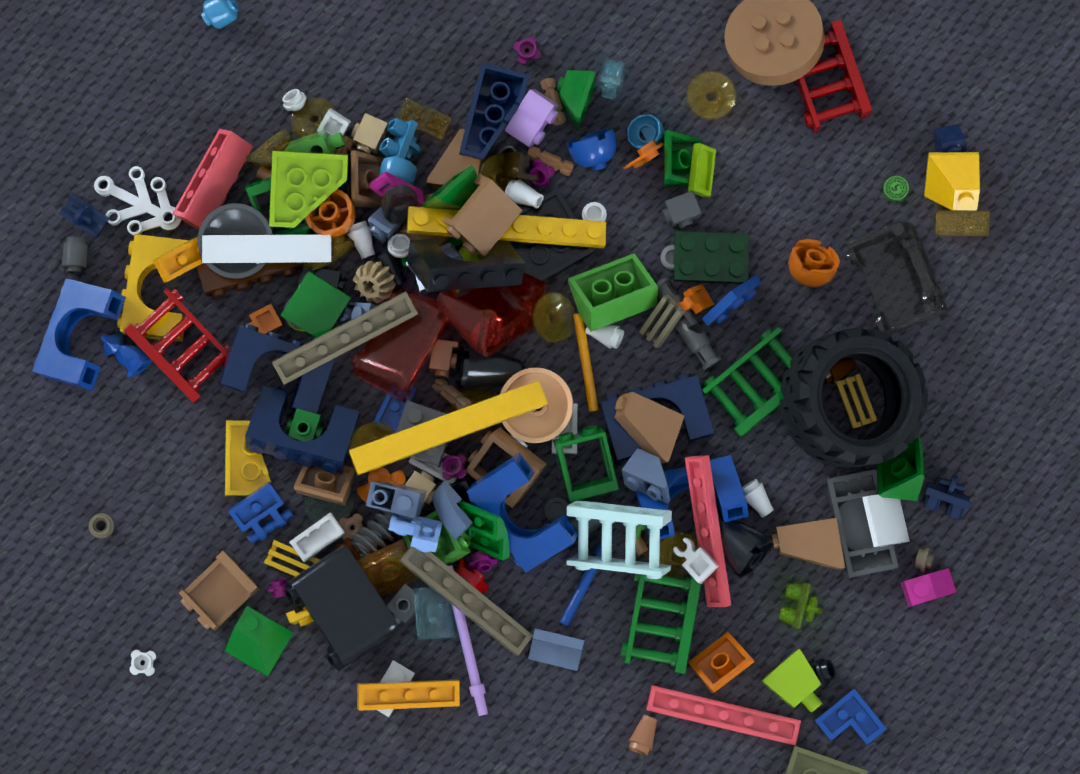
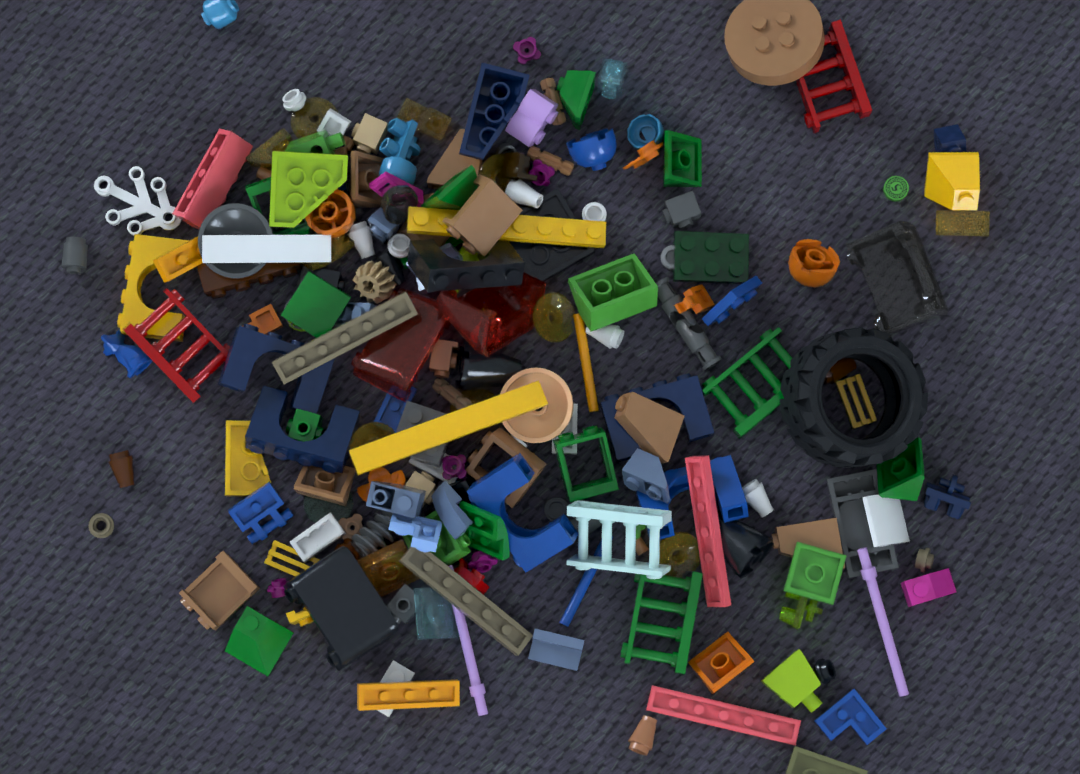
blue arch [32,278,126,391] -> none
dark blue hips [59,193,110,239] -> none
white plate [130,650,156,676] -> none
dark tan tile [639,295,685,348] -> none
white plate [673,538,719,584] -> none
clear yellow dish [687,71,736,119] -> none
lime tile [688,143,716,197] -> none
none -> reddish brown cone [108,450,135,488]
none -> bright green plate [783,542,846,605]
none -> lavender bar [857,547,909,697]

